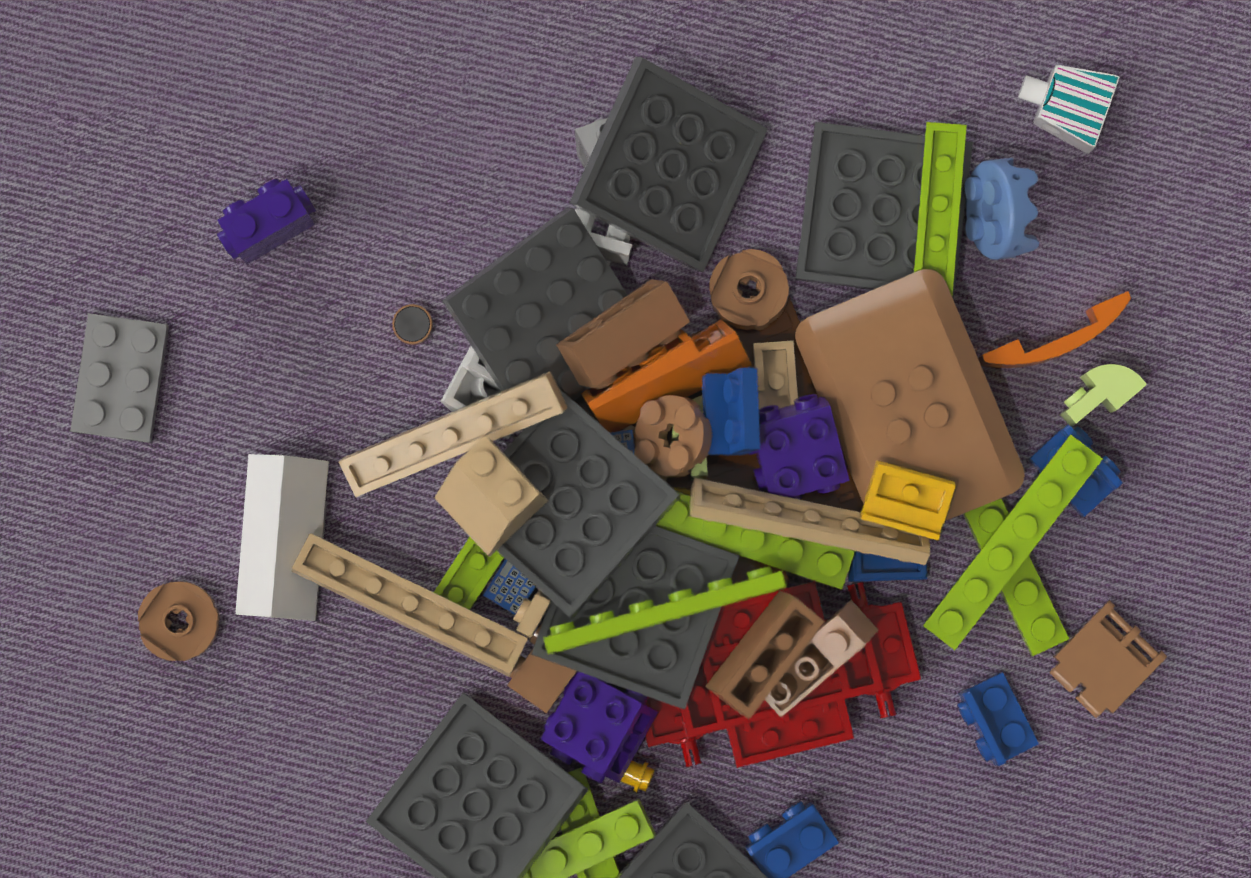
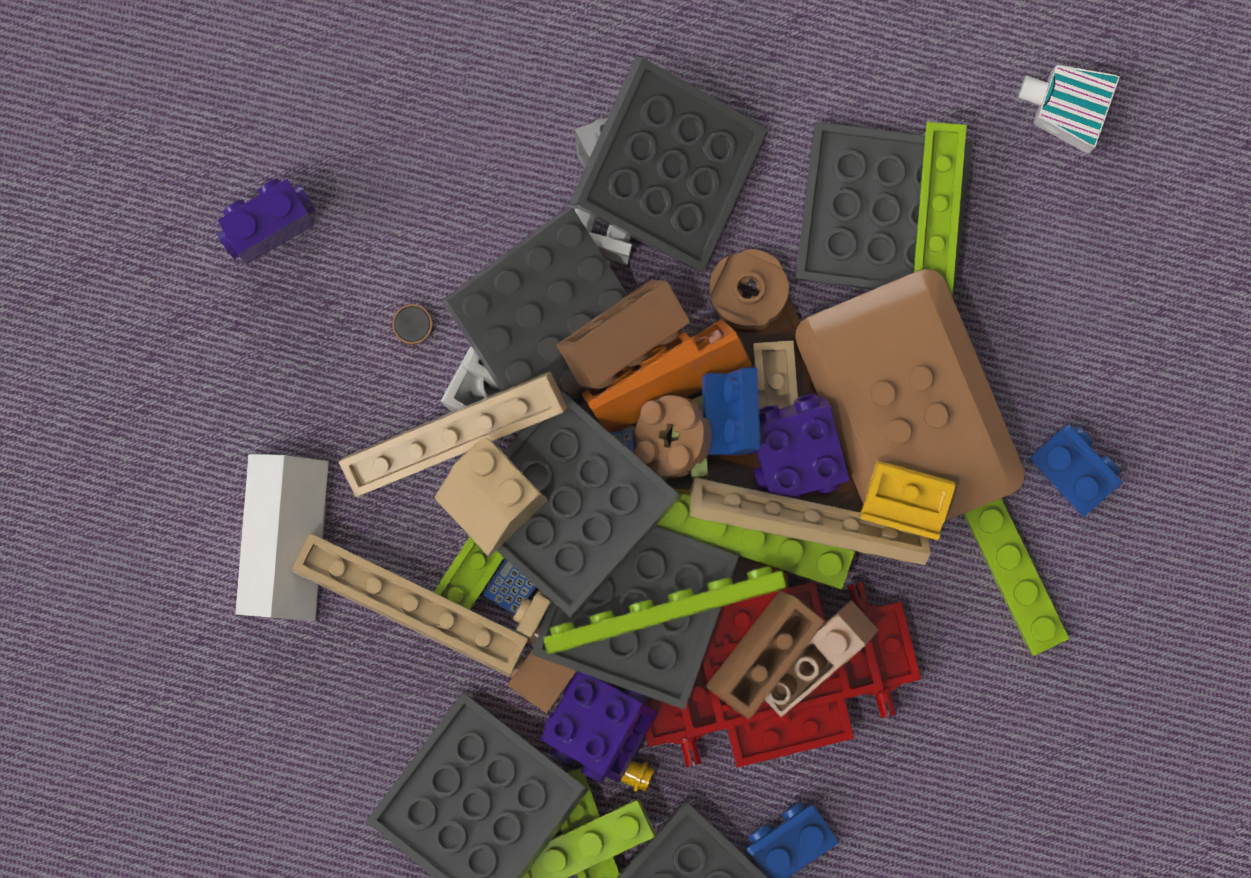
light grey plate [70,313,169,443] -> none
medium nougat plate [138,582,220,661] -> none
blue tile [848,551,927,582] -> none
lime plate [923,434,1103,650] -> none
blue bracket [957,672,1039,766] -> none
medium blue plate [965,158,1039,260] -> none
orange slope [978,291,1131,368] -> none
medium nougat plate [1049,600,1167,718] -> none
yellowish green brick [1060,364,1147,426] -> none

